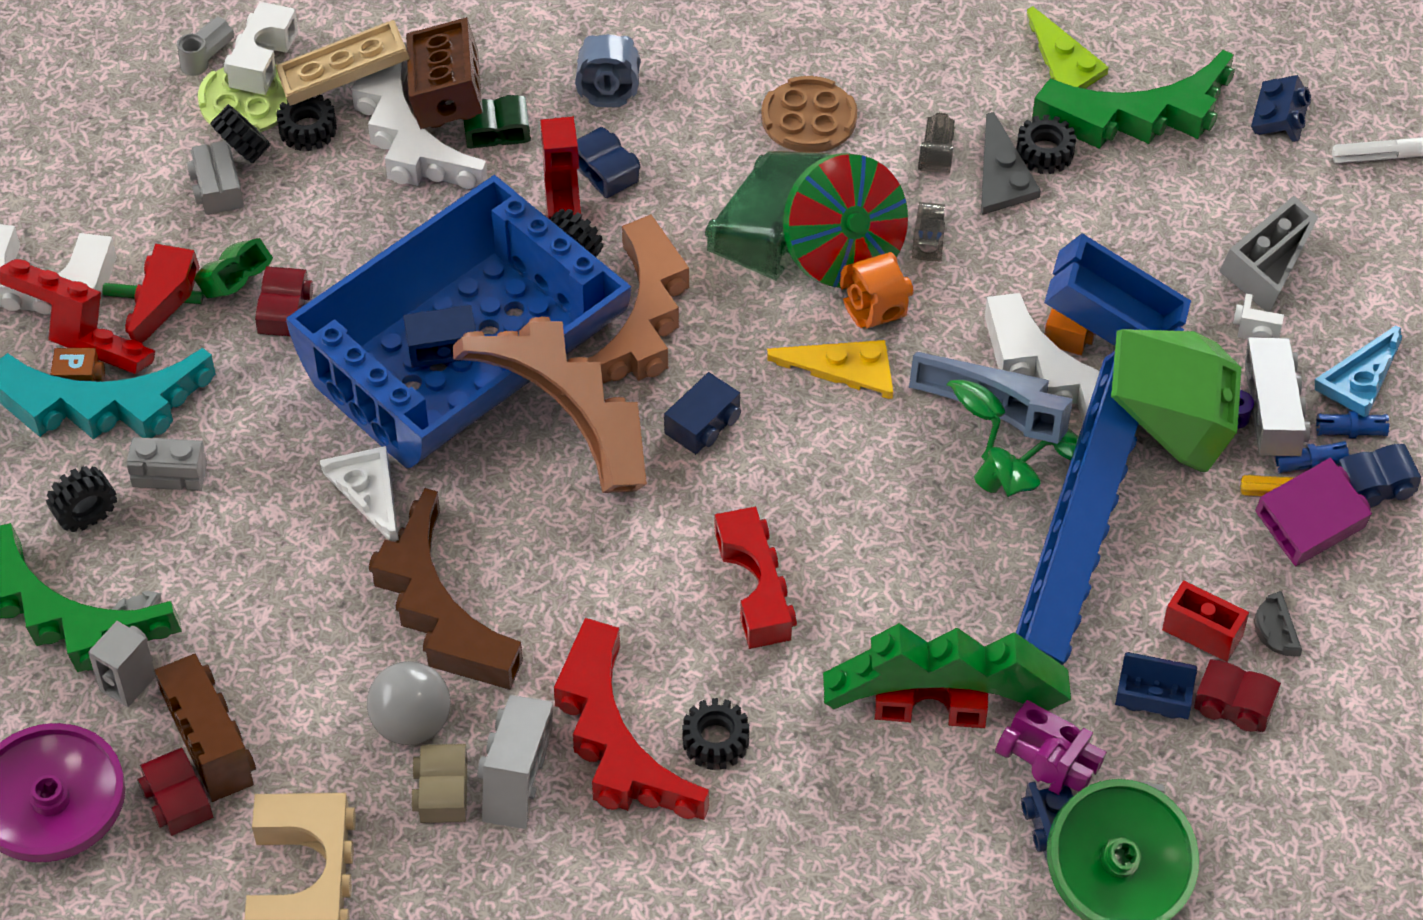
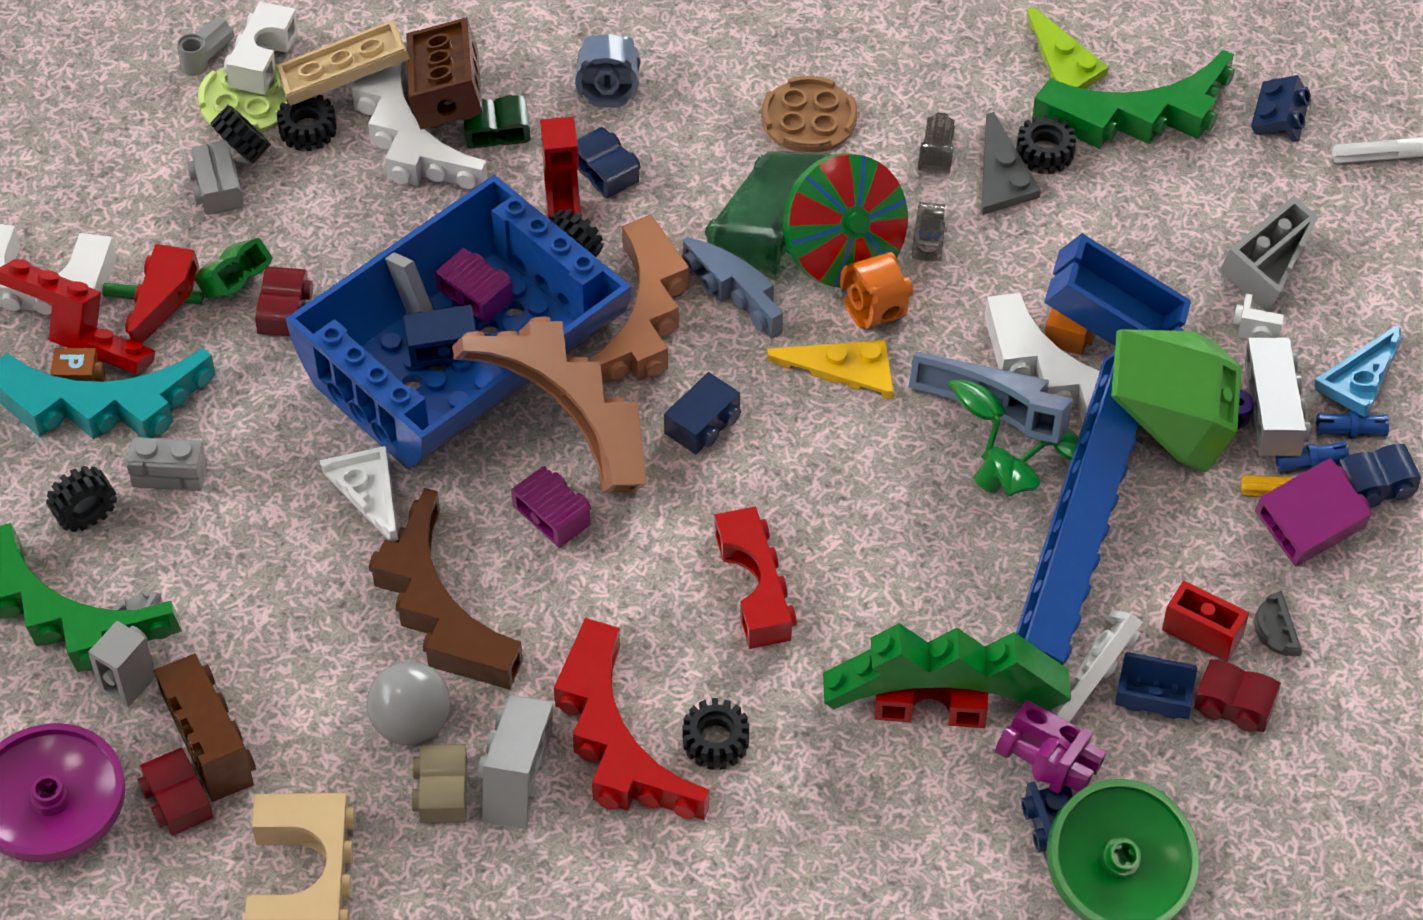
none -> light grey tile [385,252,433,314]
none -> magenta brick [434,248,514,323]
none -> magenta brick [511,466,591,548]
none -> sand blue slope [681,237,783,339]
none -> white wing [1055,610,1143,722]

